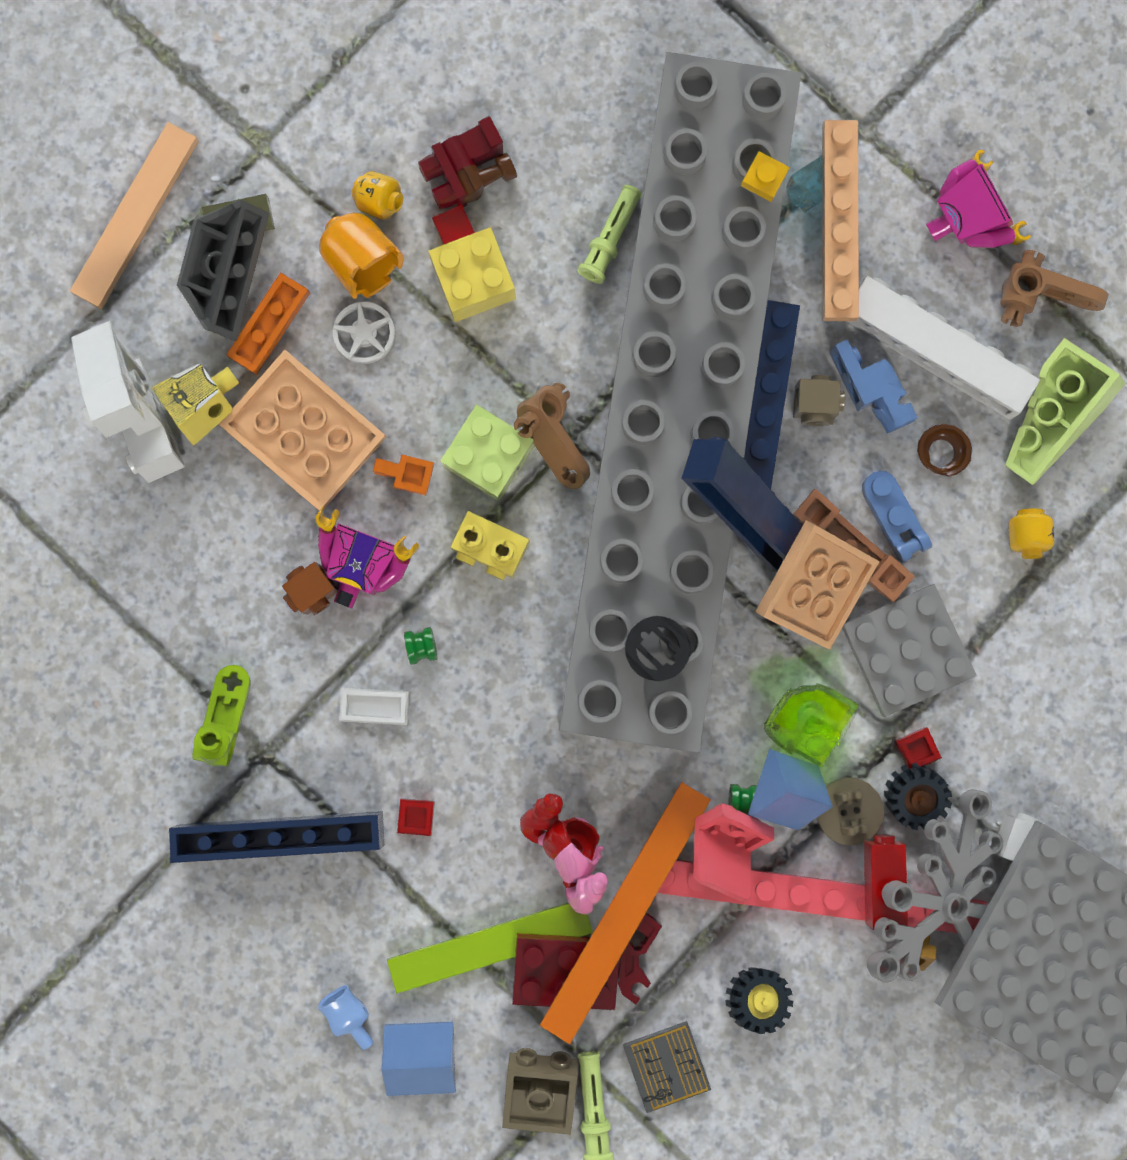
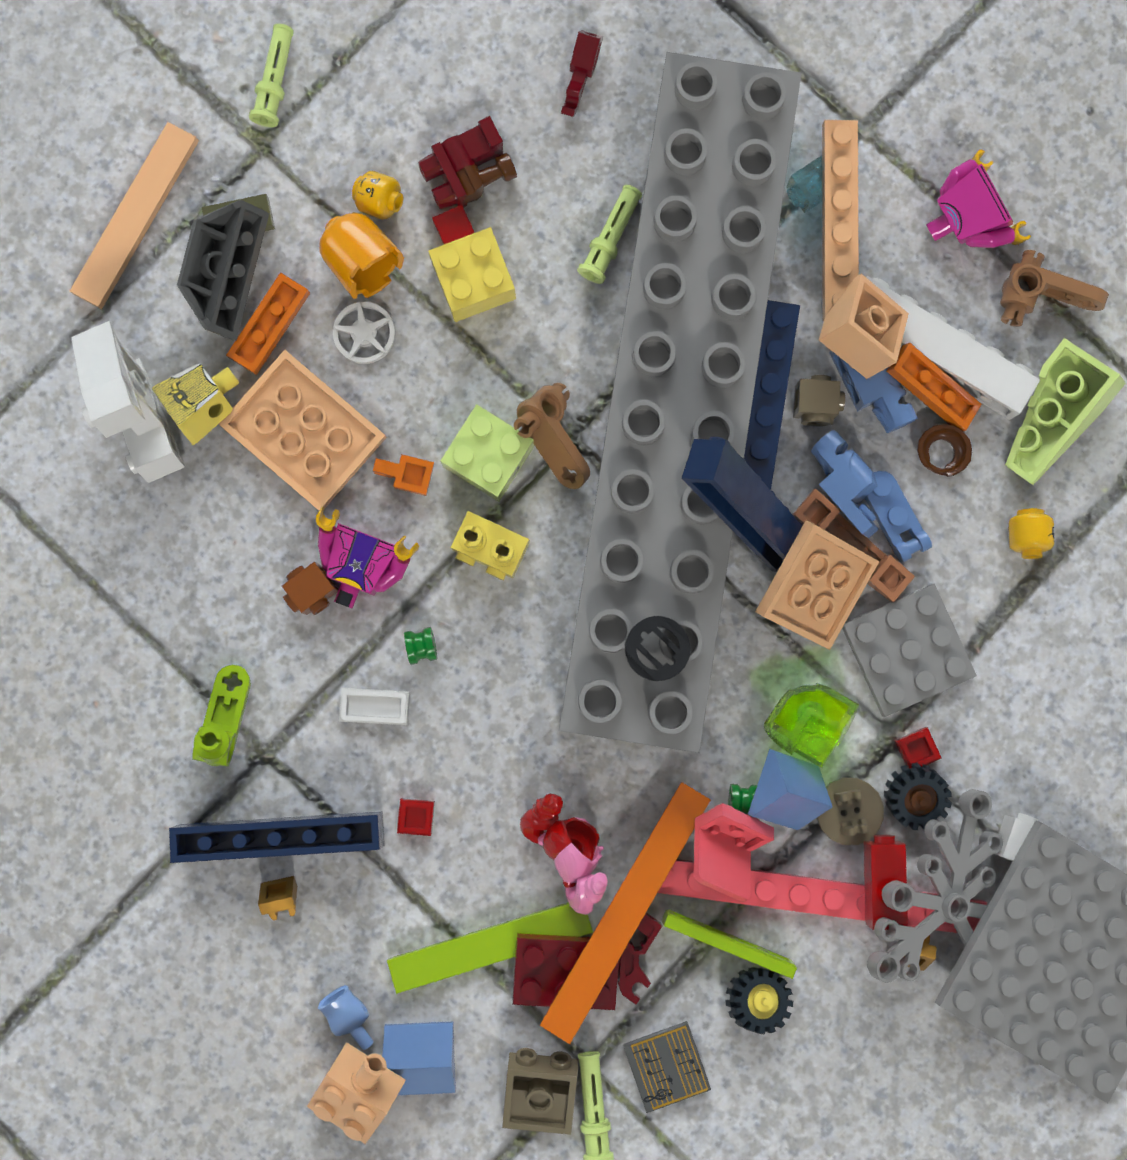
yellow plate [741,151,790,202] -> none
none -> yellowish green pin [249,24,294,127]
none -> pearl gold tile [258,876,298,920]
none -> light nougat brick [307,1042,406,1144]
none -> dark red piece [561,30,604,117]
none -> lime tile [661,909,797,979]
none -> medium blue plate [811,430,879,538]
none -> light nougat slope [819,274,909,379]
none -> orange plate [886,343,982,431]

